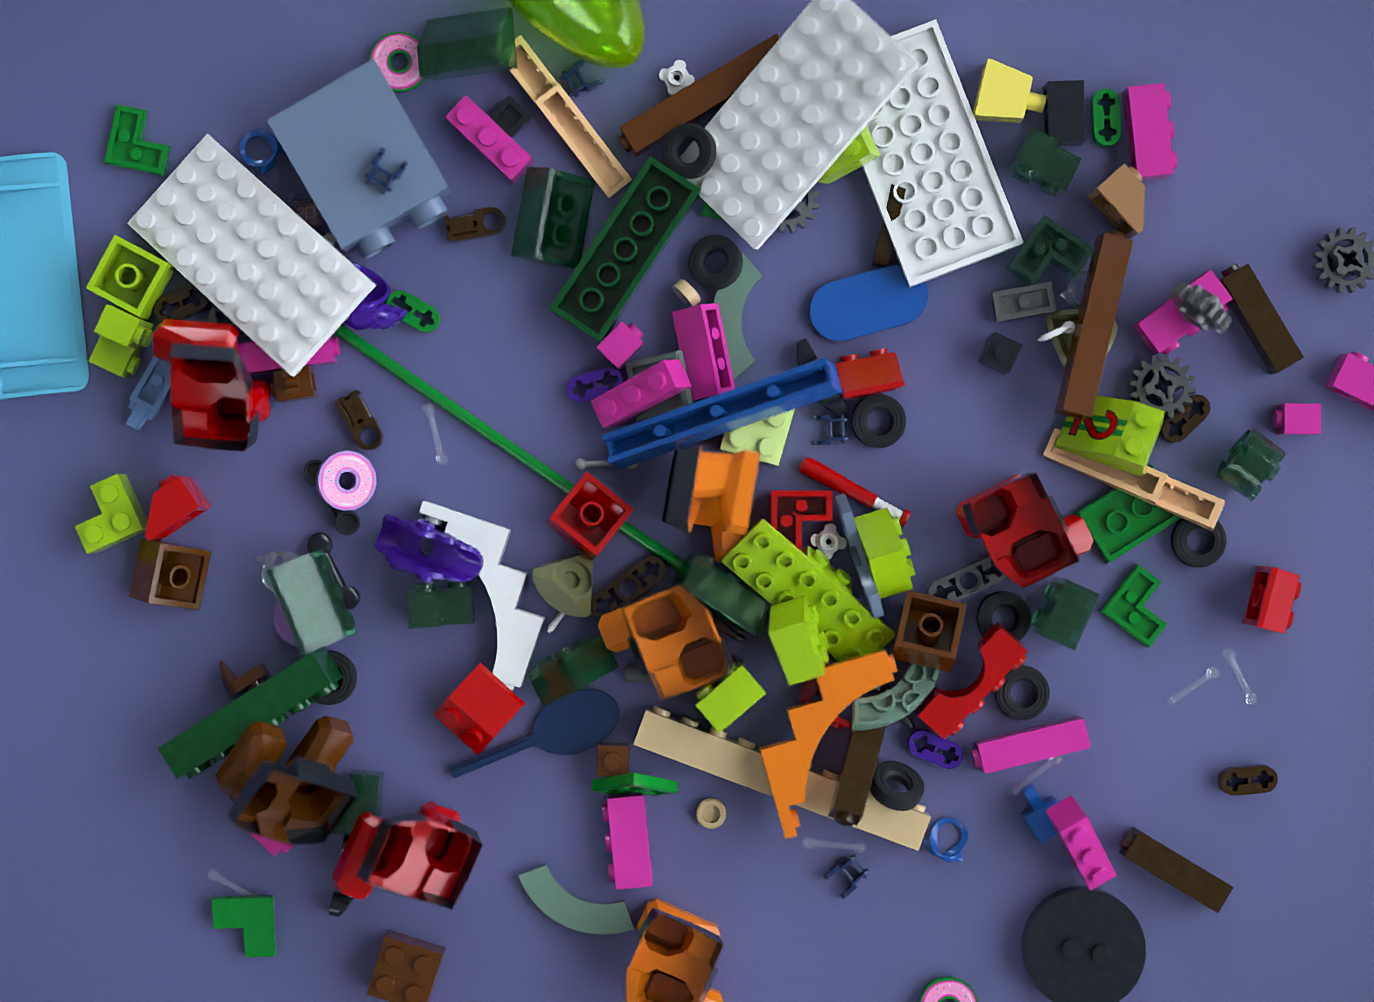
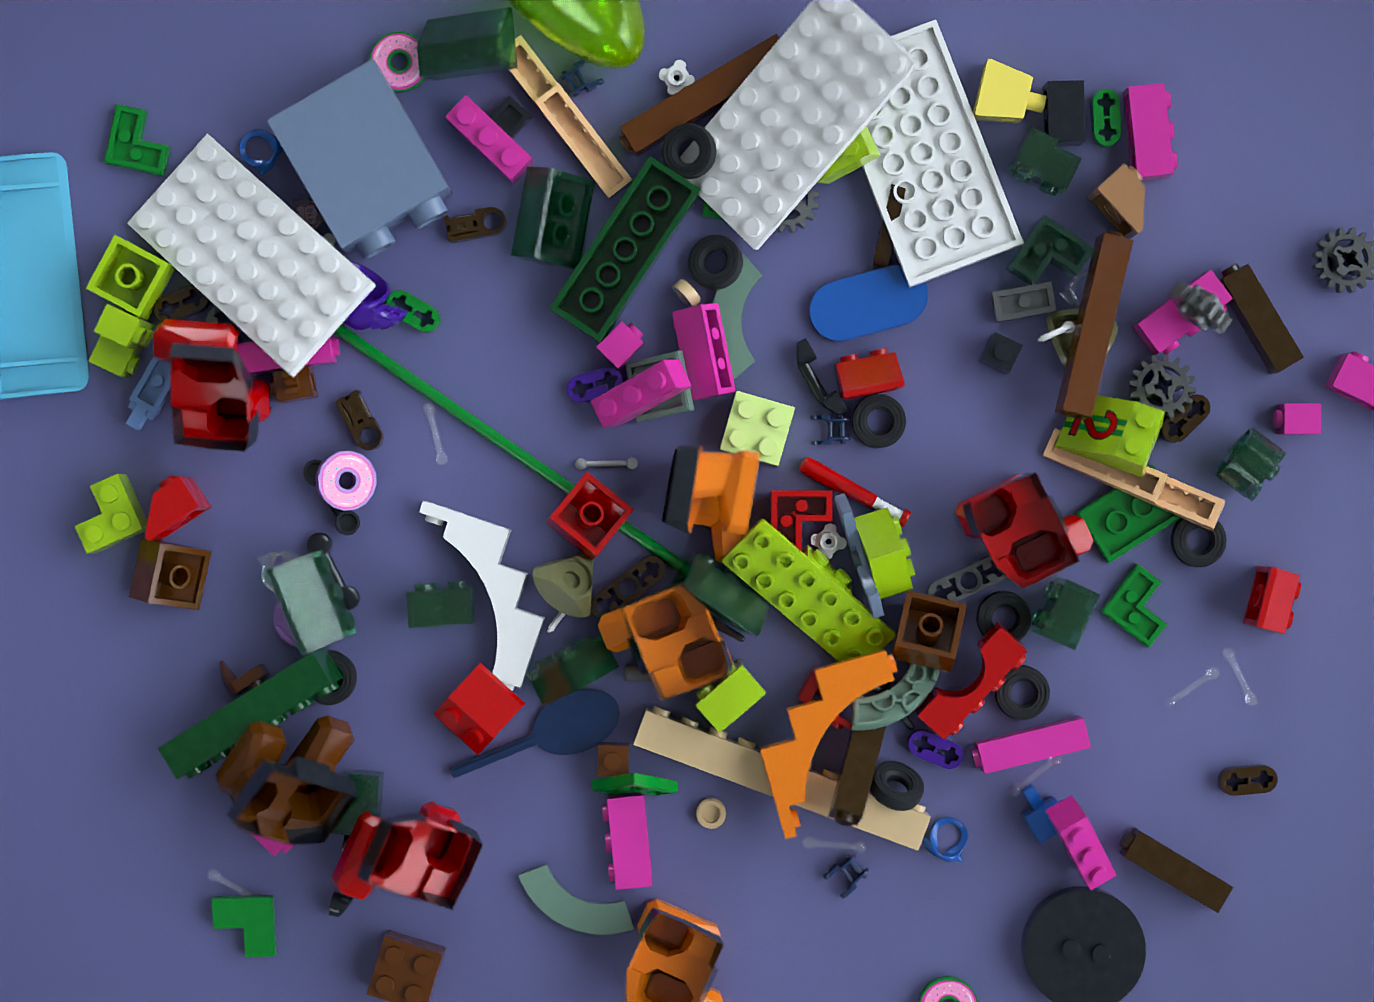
dark blue piece [365,147,408,195] -> none
dark purple piece [375,514,484,582] -> none
blue tile [602,358,843,469] -> none
lime brick [769,596,829,685] -> none

